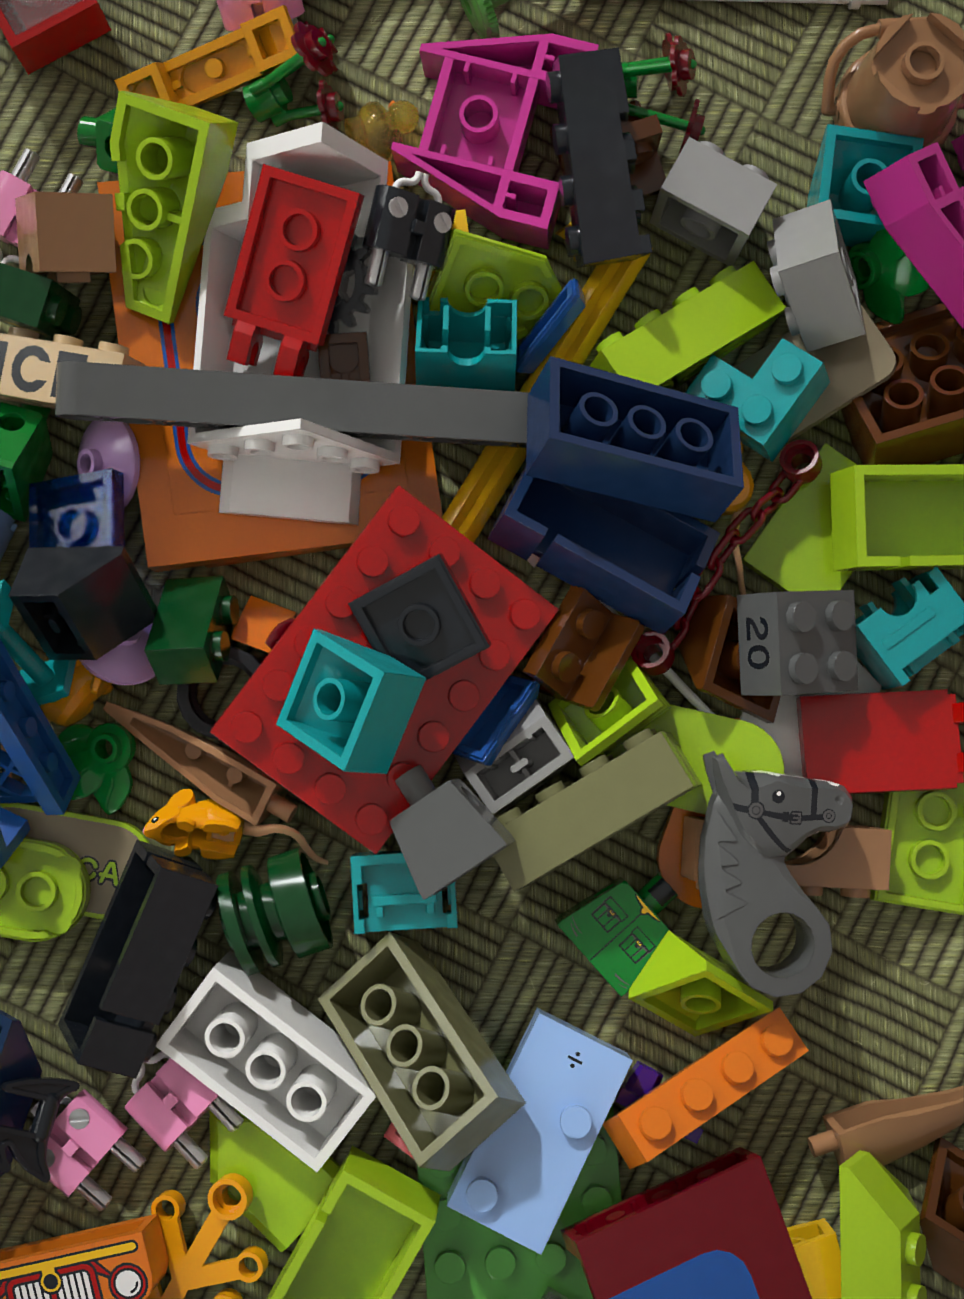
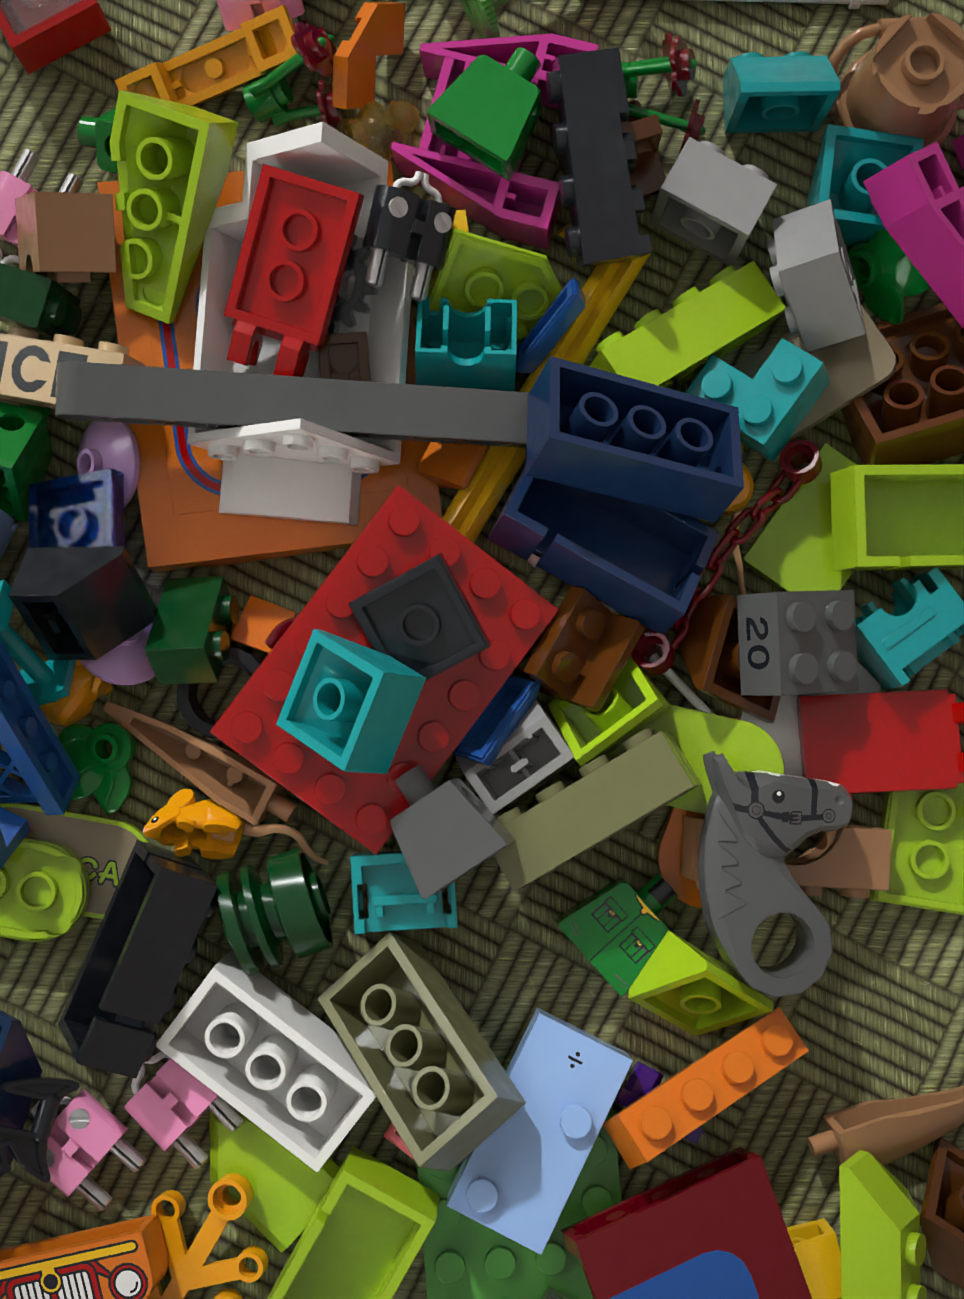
none -> orange tile [332,2,405,109]
none -> orange slope [417,442,488,489]
none -> green torso [427,47,542,181]
none -> teal slope [723,51,840,133]

